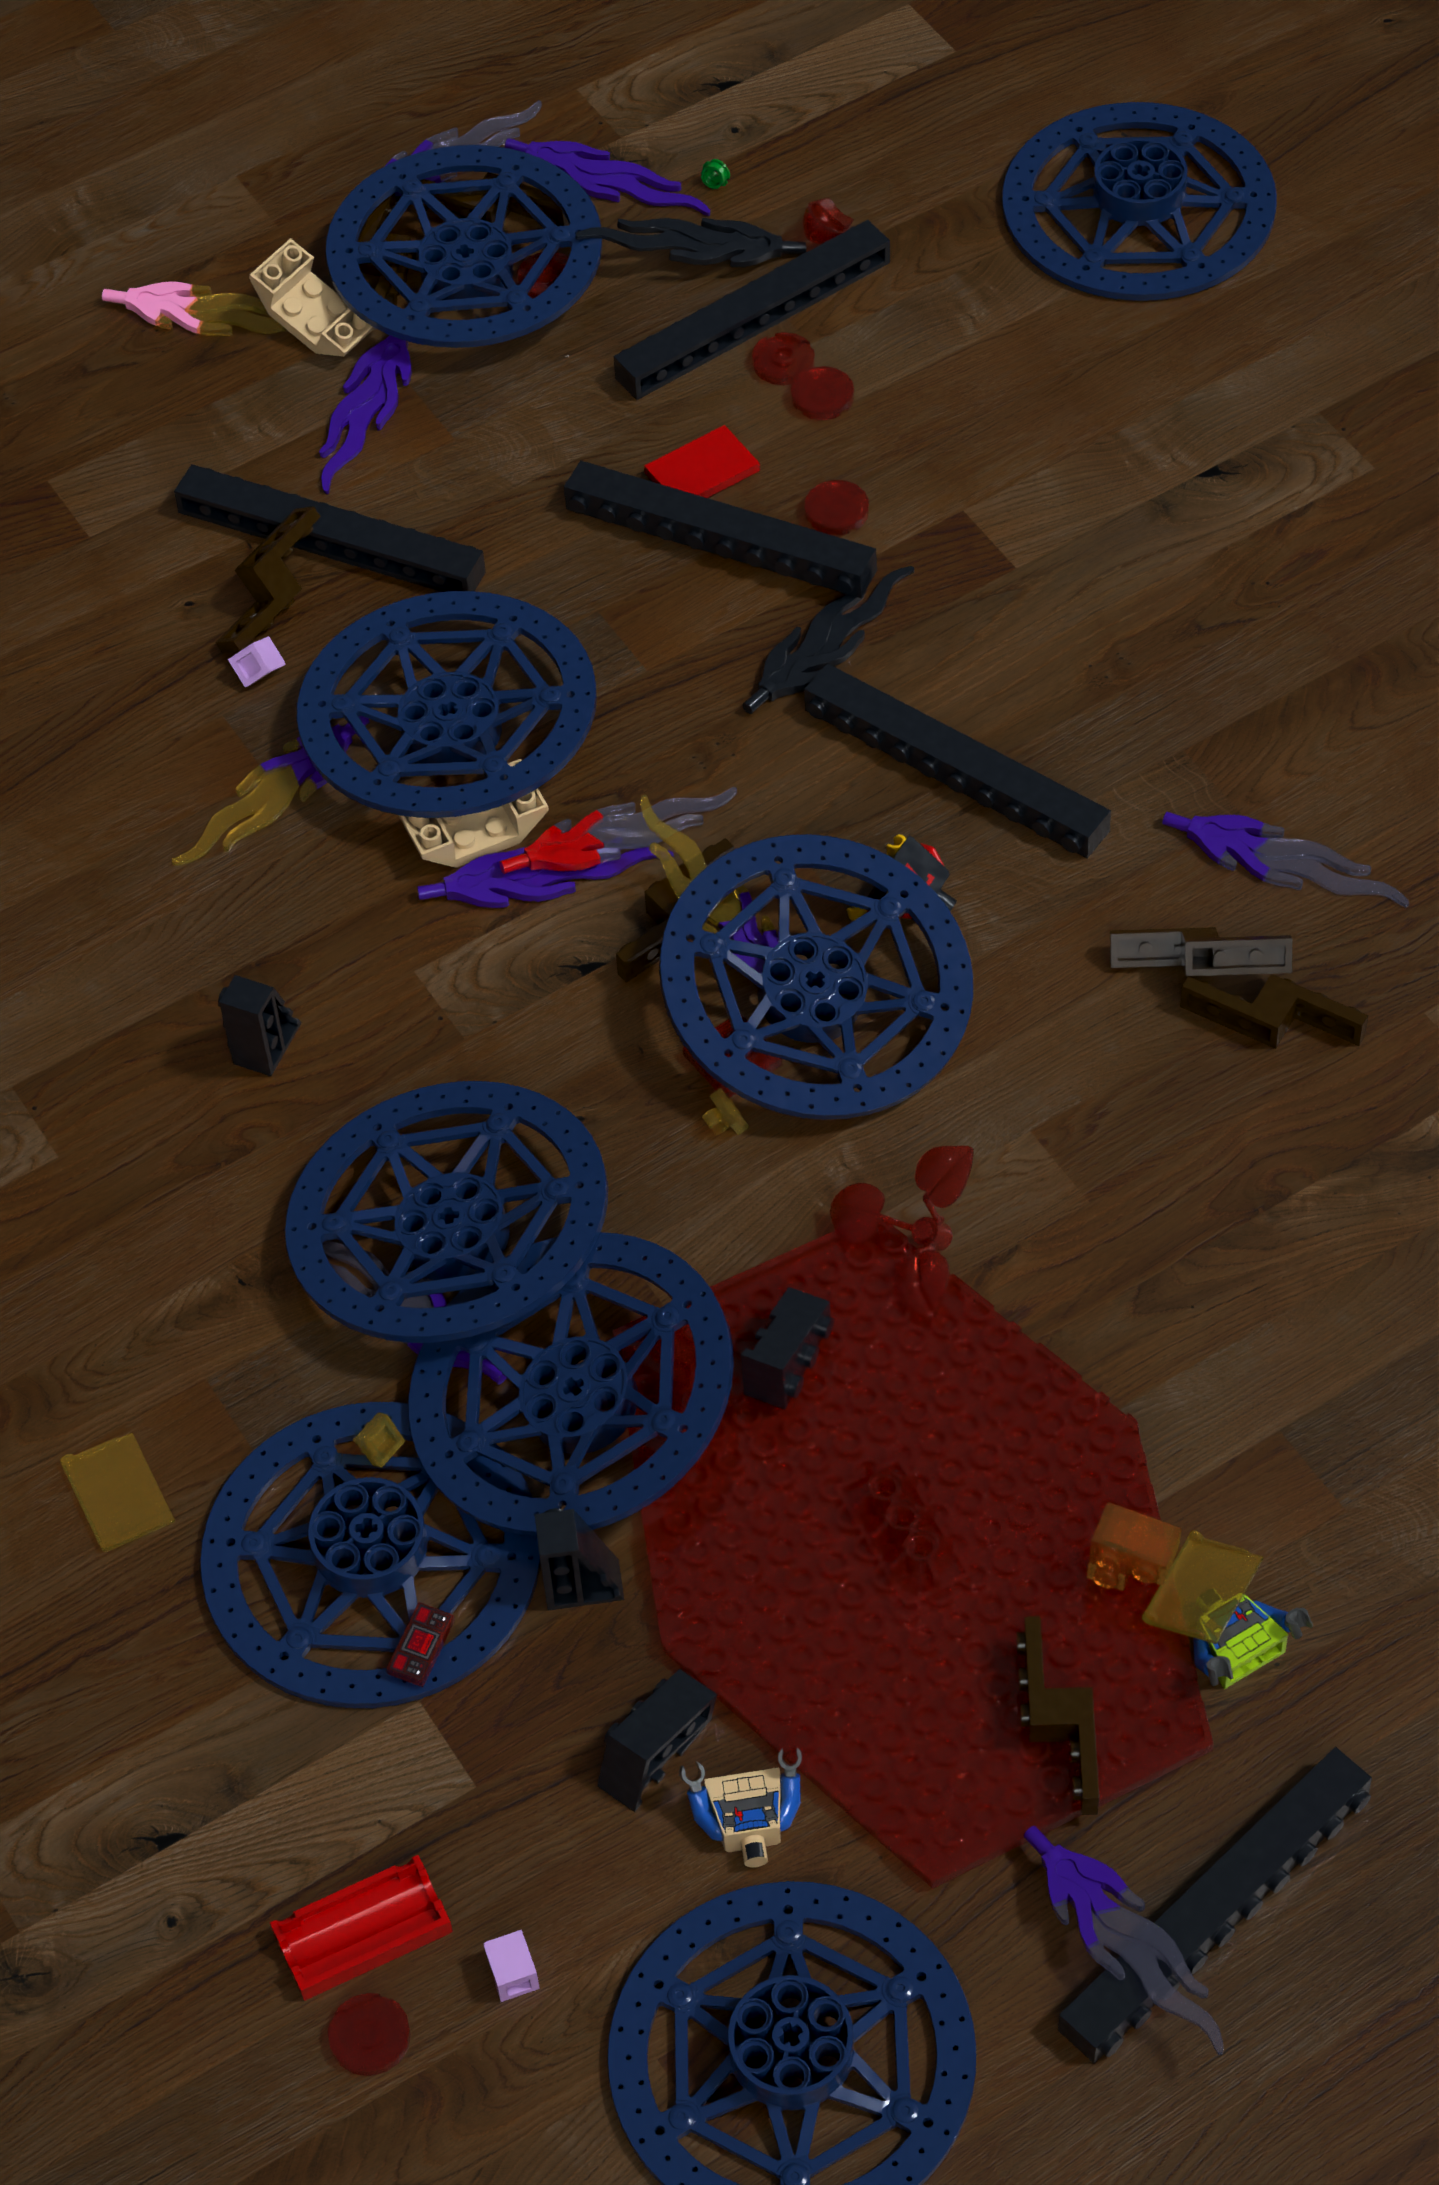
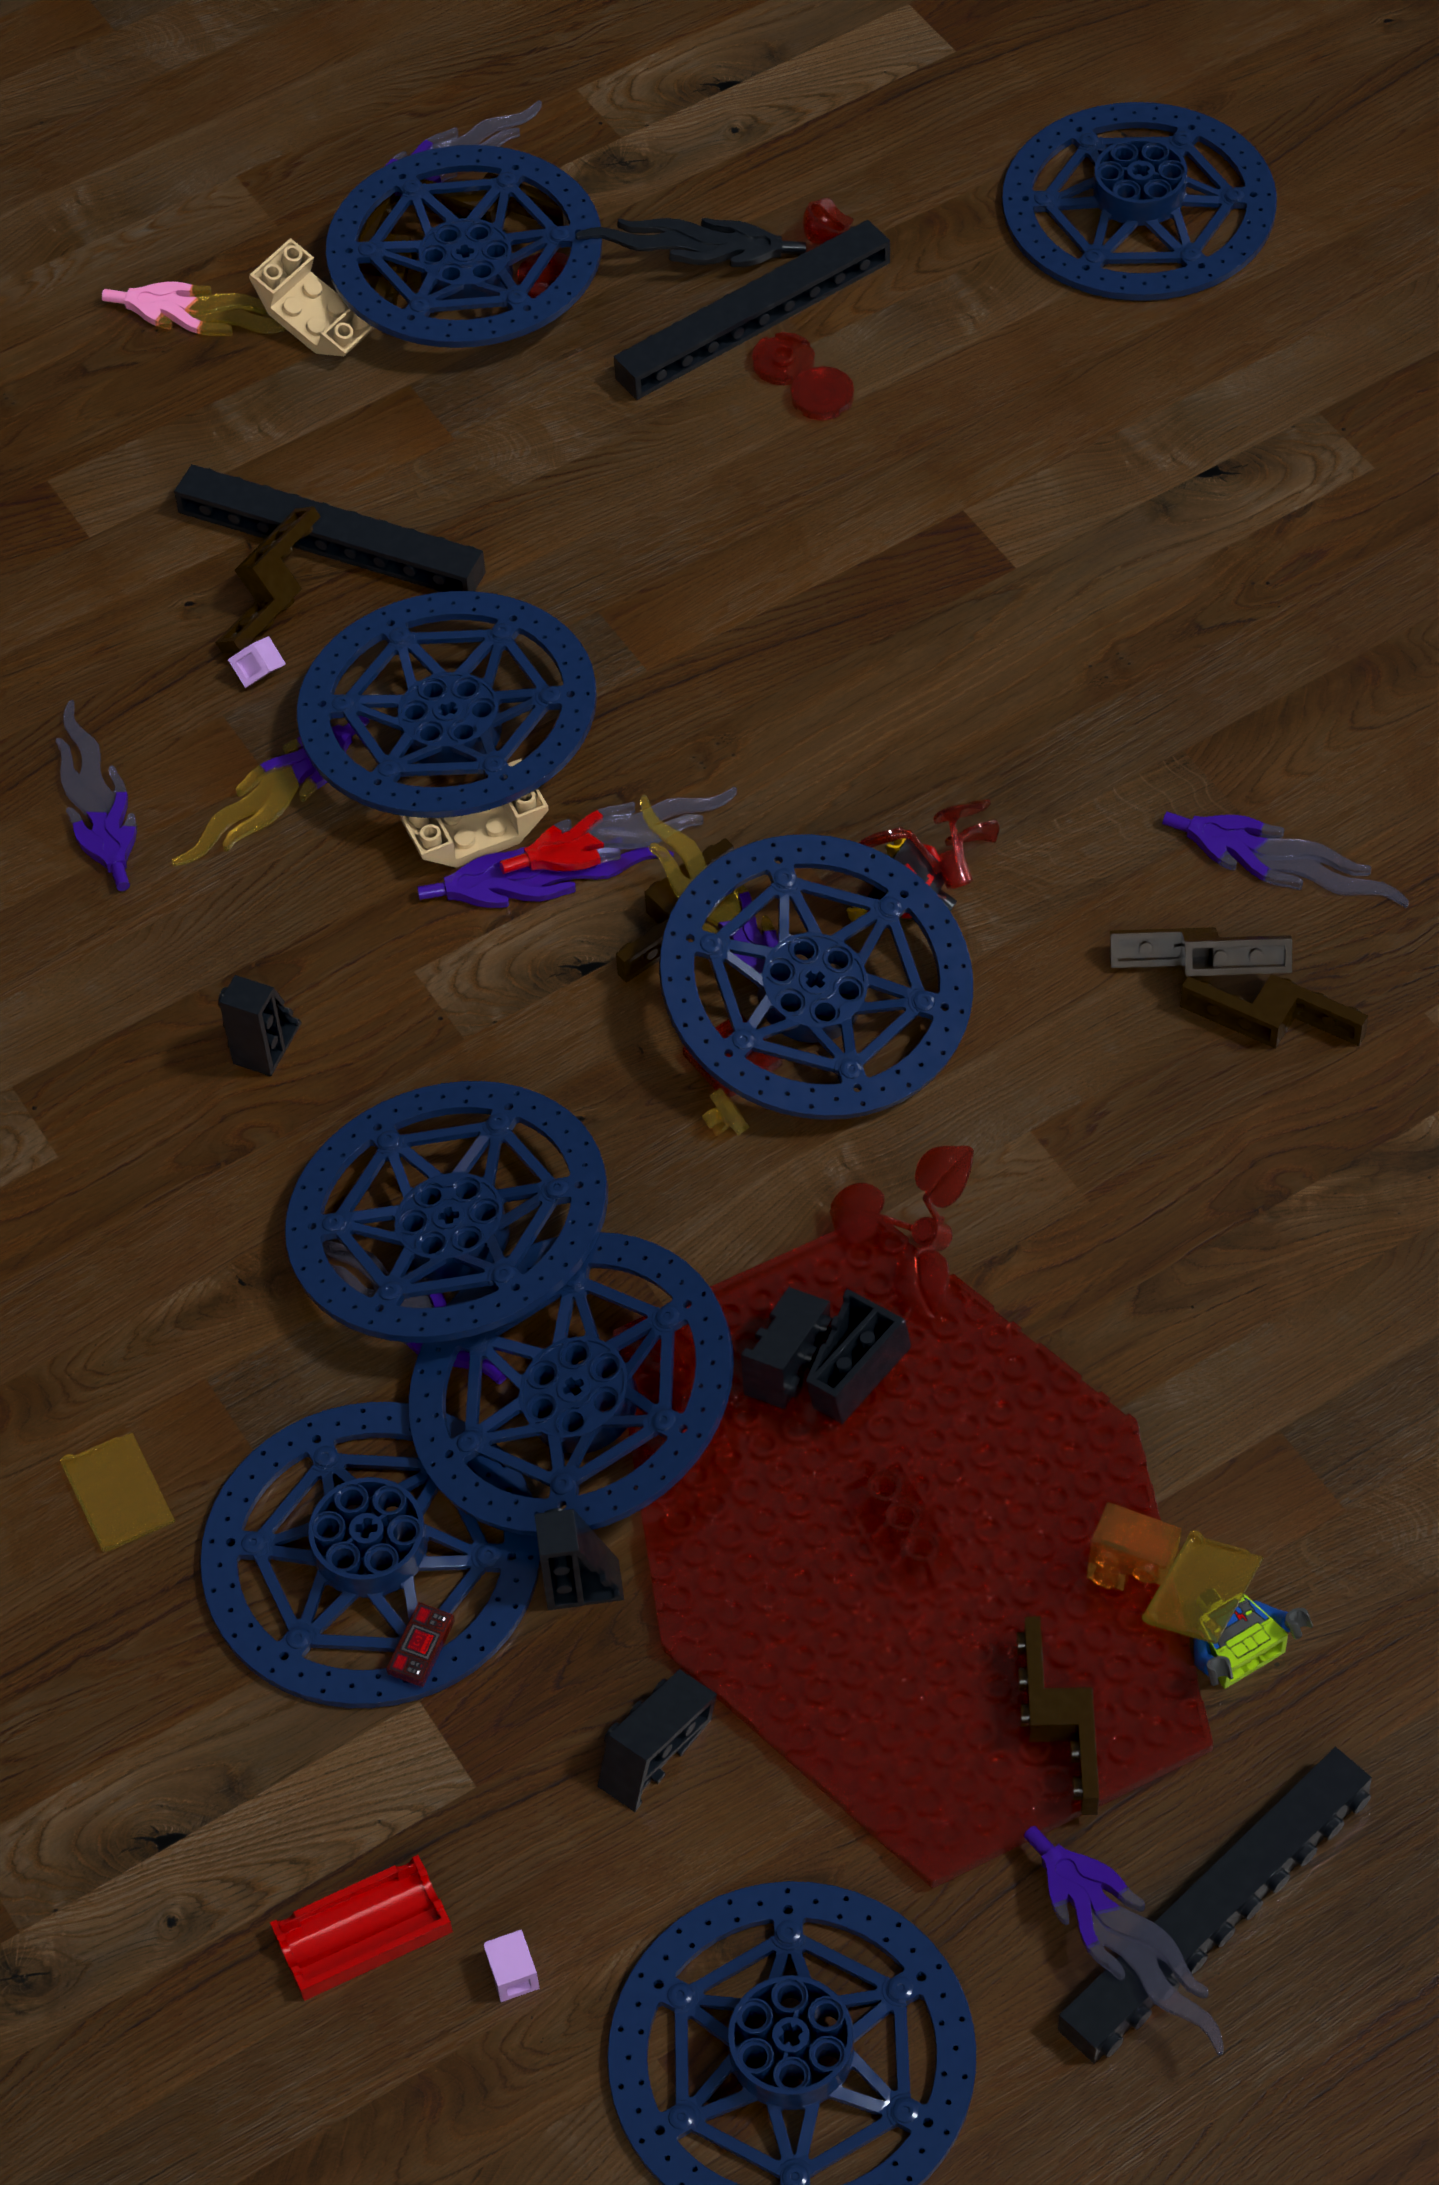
dark purple piece [319,335,412,494] -> none
clear red tile [328,1993,411,2076] -> none
clear yellow tile [353,1412,405,1468] -> none
dark purple piece [505,138,710,216] -> none
black brick [564,460,877,598] -> none
red tile [644,425,760,498] -> none
torso [679,1747,802,1867] -> none
green plate [701,159,730,189] -> none
black piece [742,566,914,714] -> none
black brick [804,663,1111,859] -> none
clear red tile [805,480,869,536] -> none
none -> piece [56,700,137,891]
none -> black wedge [806,1288,912,1424]
none -> clear red plant [859,799,1000,890]

